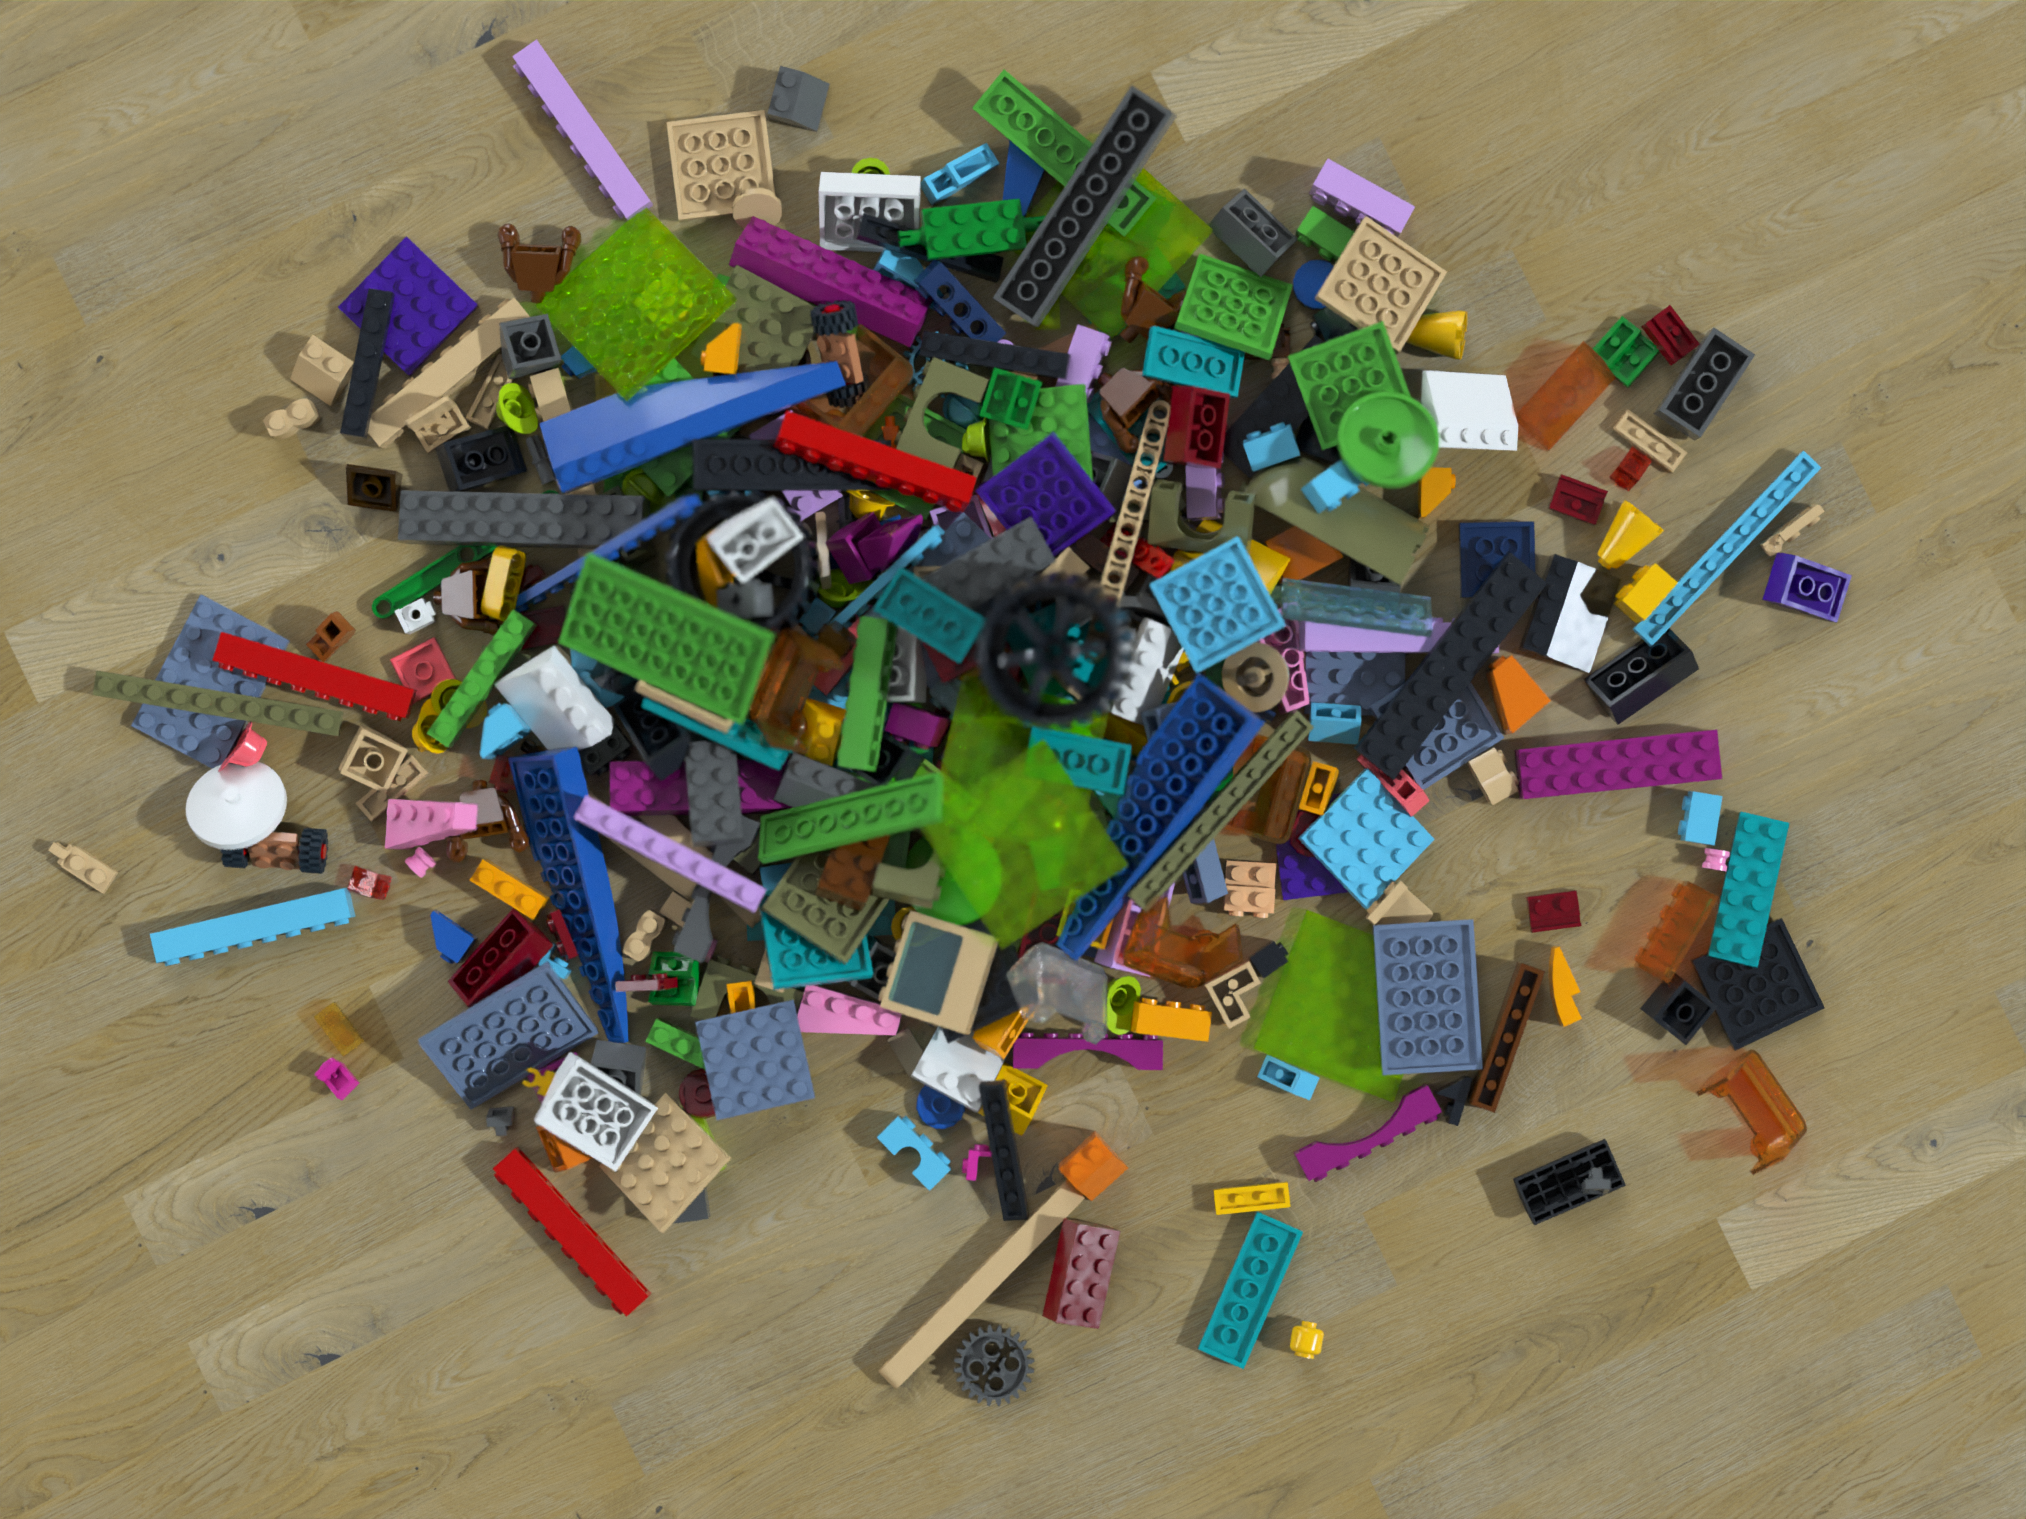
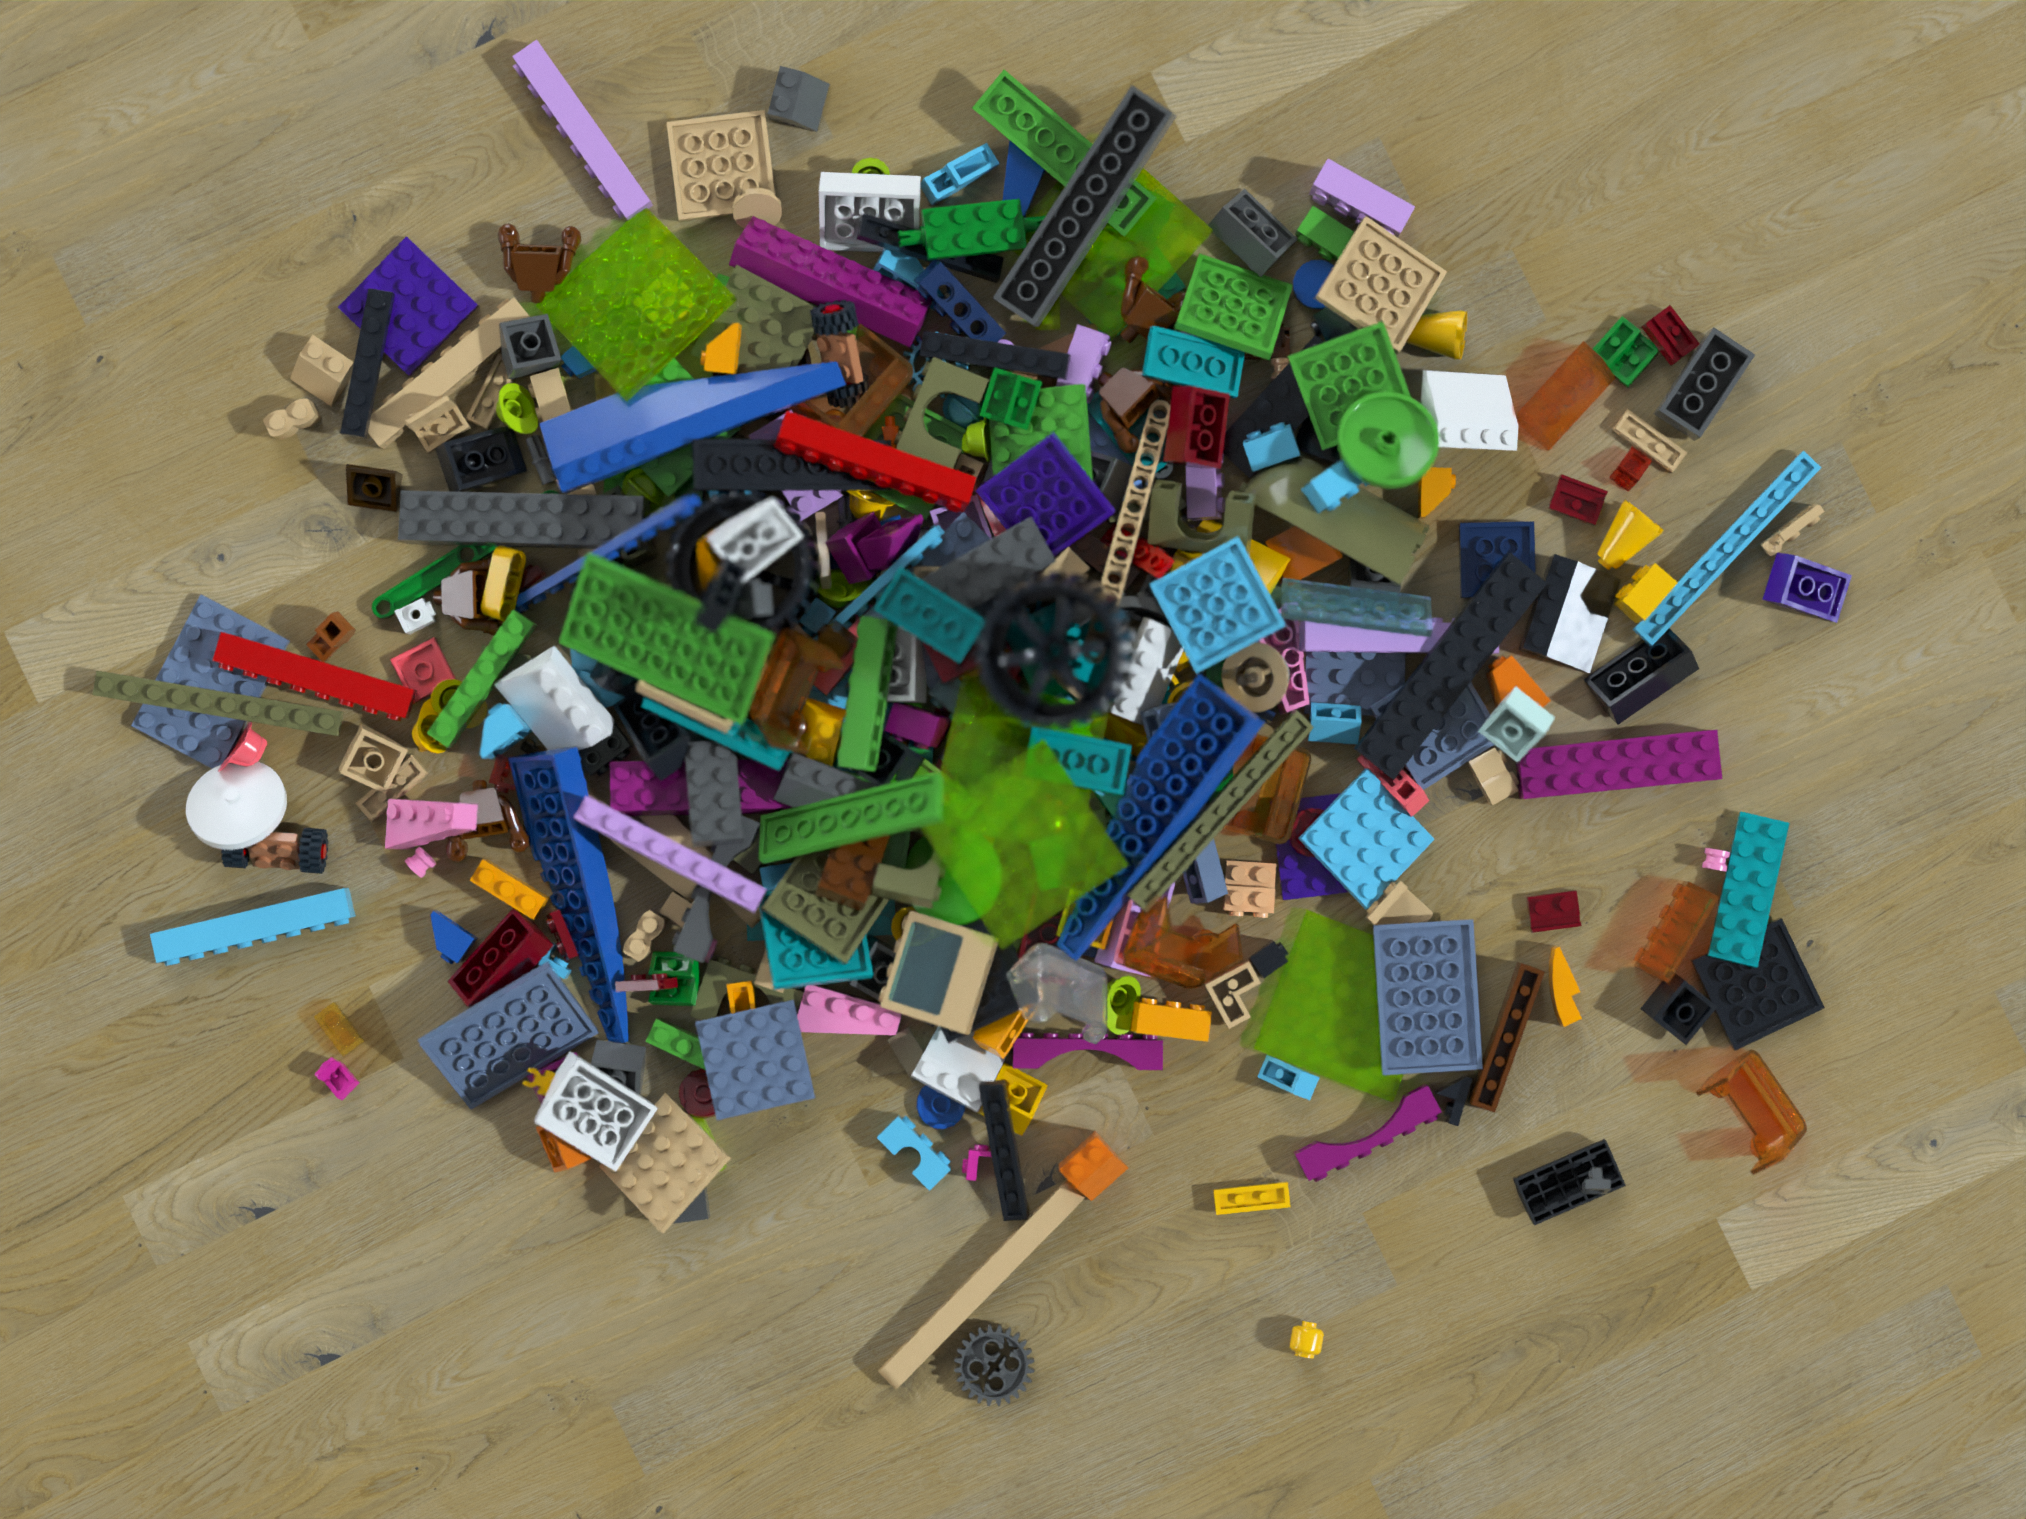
tan hinge [48,842,118,894] -> none
clear red bracket [347,866,392,900] -> none
dark grey tile [486,1106,515,1136] -> none
red brick [493,1147,651,1317] -> none
dark red plate [521,605,566,650] -> none
brick [1042,1218,1121,1329] -> none
teal plate [1198,1211,1303,1369] -> none
light orange slope [1298,761,1340,816] -> none
medium azure brick [1678,791,1723,845] -> none
none -> black brick [693,556,747,634]
none -> light aqua slope [1478,686,1555,762]

